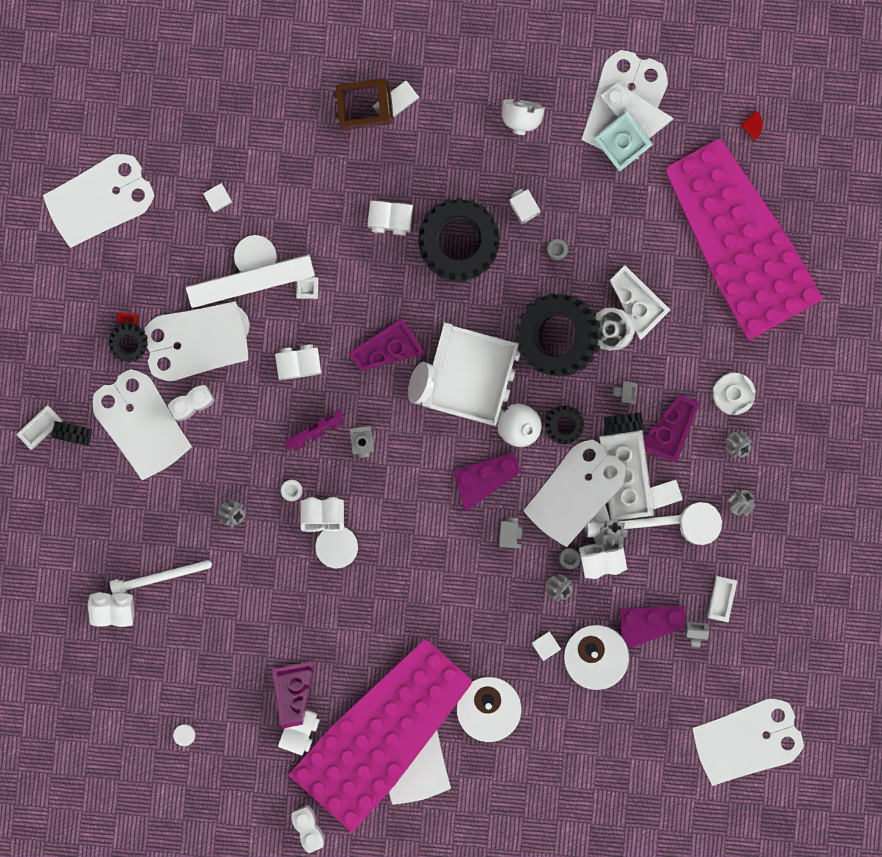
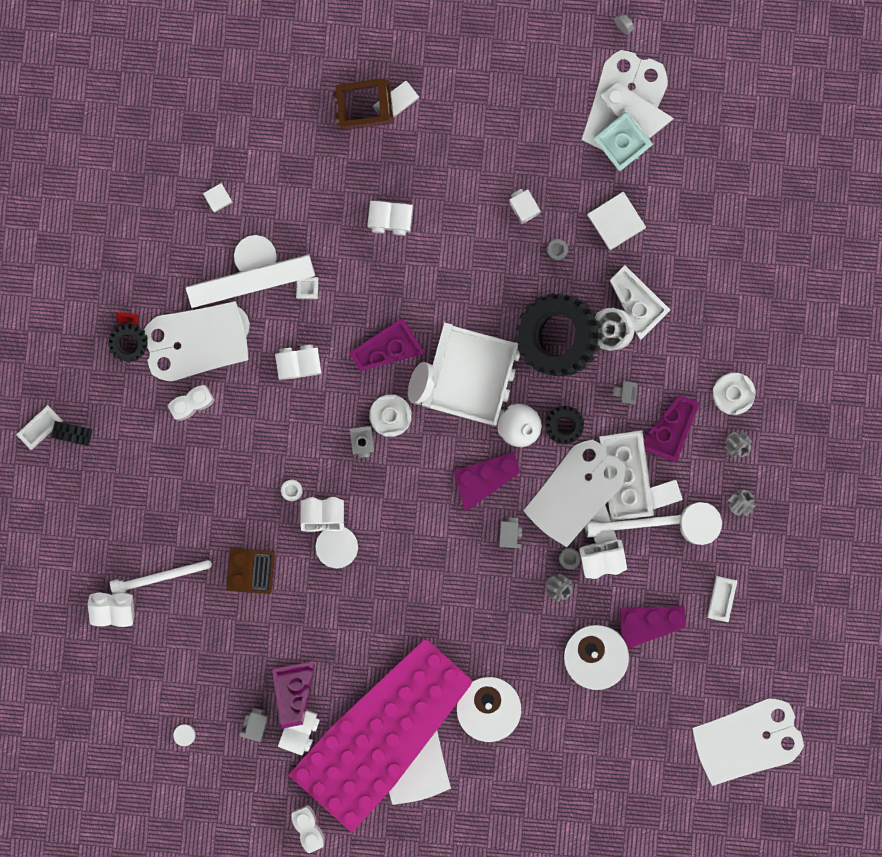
white piece [43,154,154,248] -> none
white piece [93,369,192,480] -> none
light grey gear [218,499,245,528] -> none
magenta wing [285,409,346,452] -> none
black tyre [418,198,500,282] -> none
white cylinder [501,99,545,135] -> none
white tile [532,631,561,661] -> none
light grey gear [600,518,628,547] -> none
black tyre [604,413,644,435] -> none
dark pink wing [665,139,823,341] -> none
light grey tile [685,621,709,647] -> none
red tile [741,111,763,141] -> none
none -> reddish brown slope [227,548,275,594]
none -> light grey brick [240,708,269,742]
none -> white tile [369,395,412,437]
none -> white tile [587,192,646,251]
none -> light grey tile [614,13,634,35]

